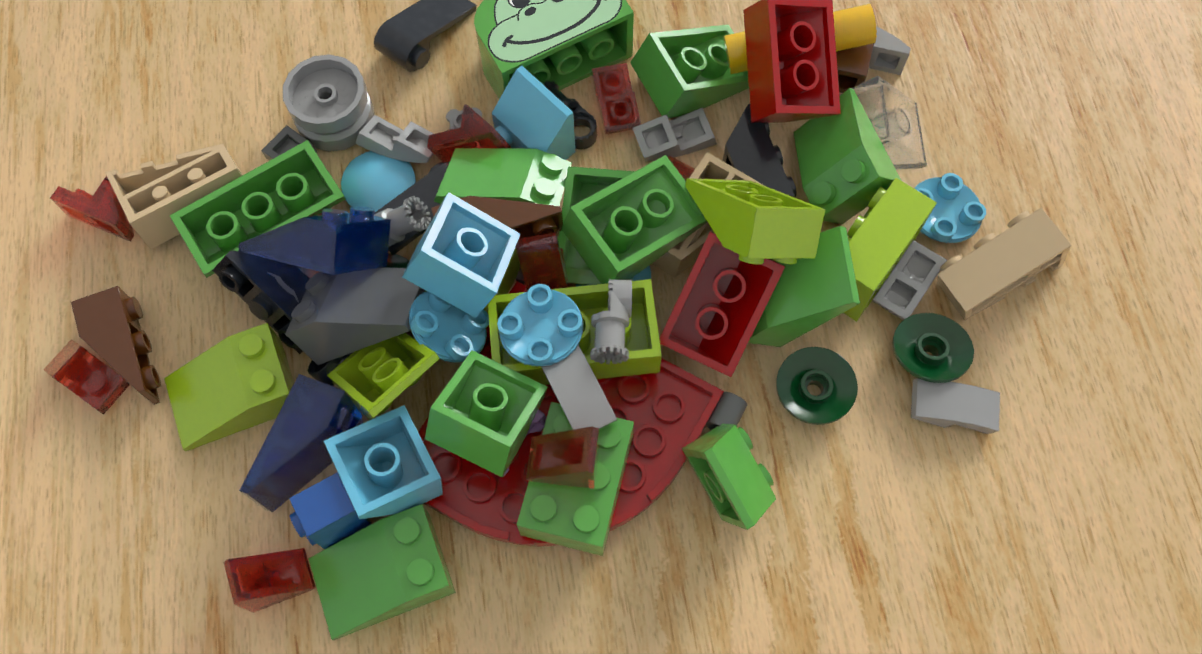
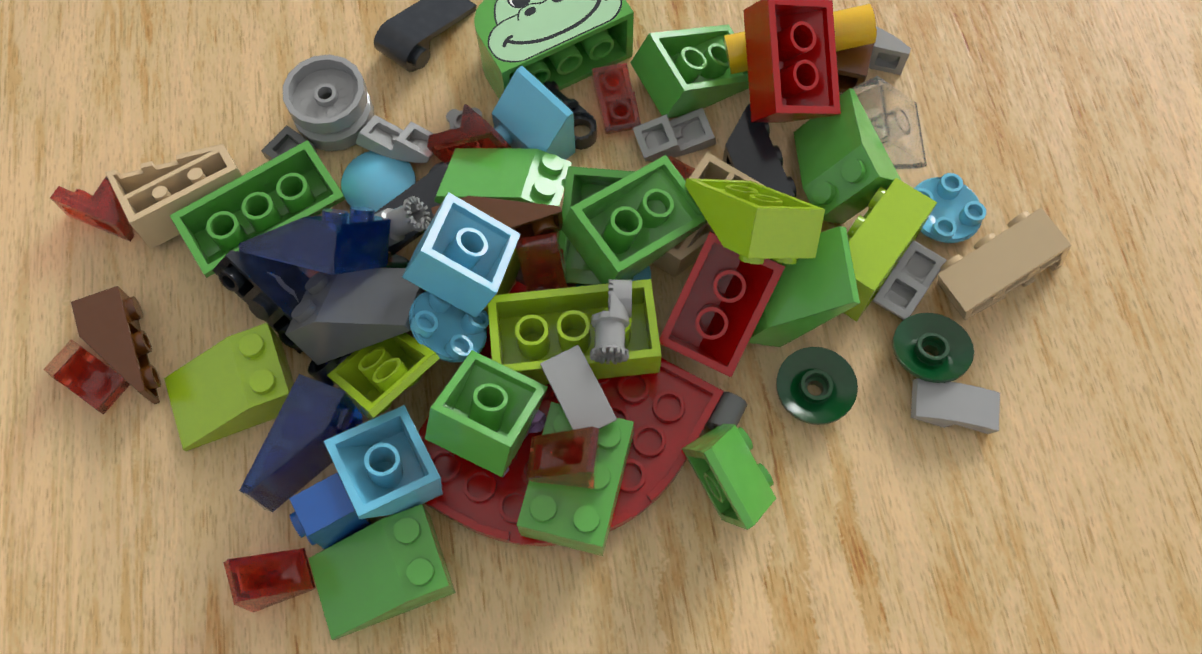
medium azure dish [497,284,583,366] -> none

